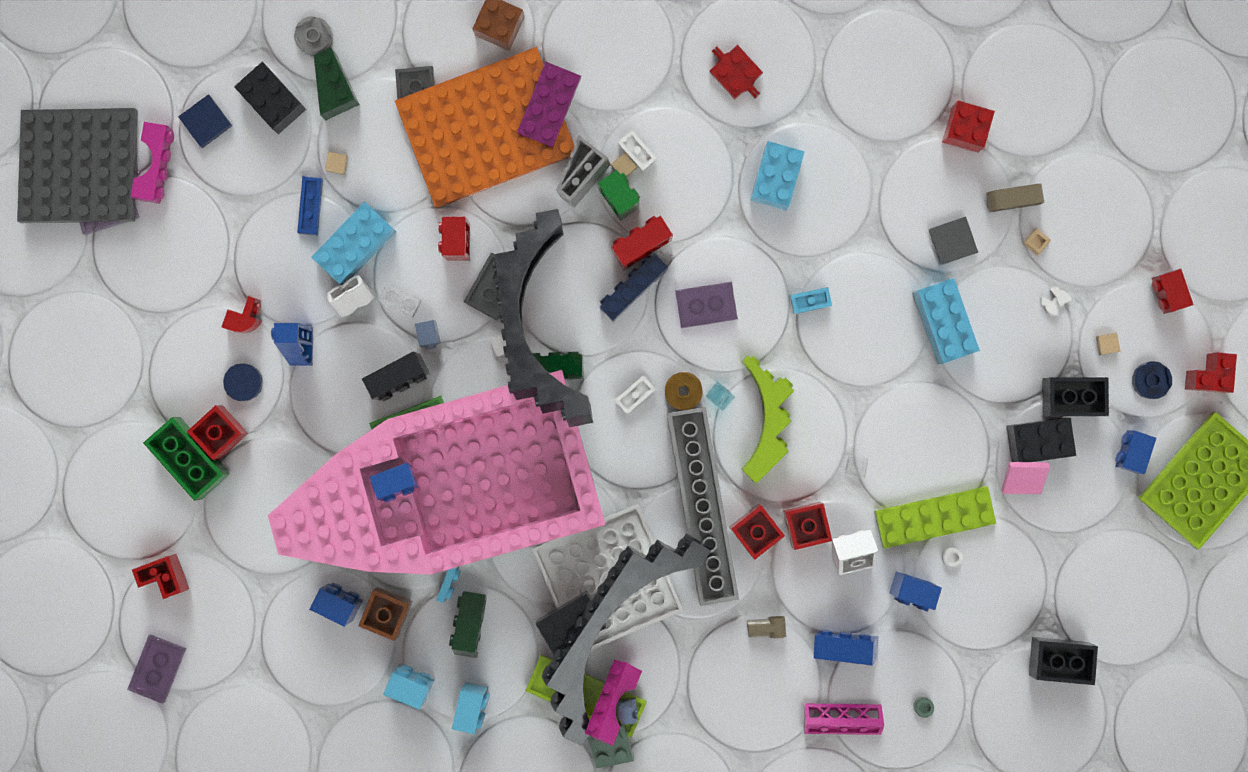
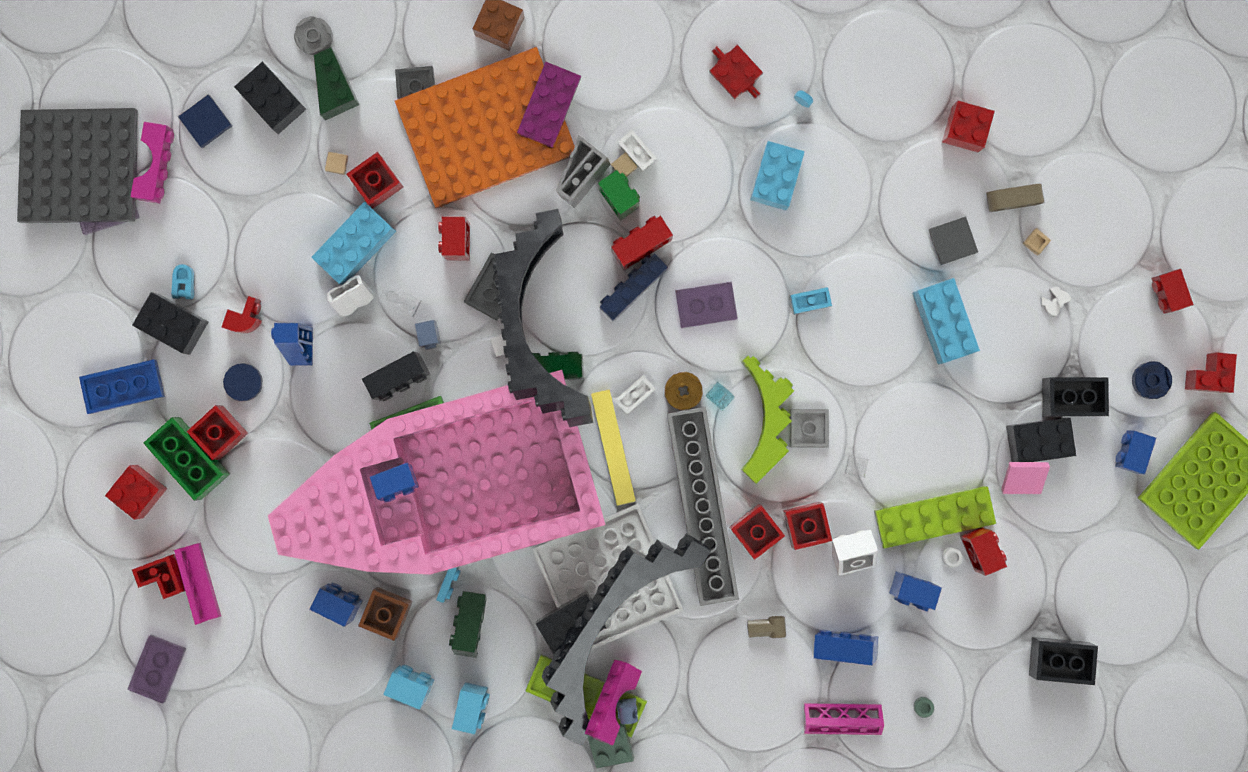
blue tile [297,176,323,236] -> none
tan tile [1096,333,1121,355] -> none
none -> blue plate [79,359,165,414]
none -> red brick [105,465,168,520]
none -> black brick [132,292,209,355]
none -> medium azure plate [171,264,194,300]
none -> dark pink fence [174,542,221,625]
none -> red brick [346,151,404,209]
none -> light yellow tile [591,389,636,506]
none -> light grey tile [790,409,829,448]
none -> medium azure tile [794,90,813,108]
none -> red brick [960,527,1007,576]

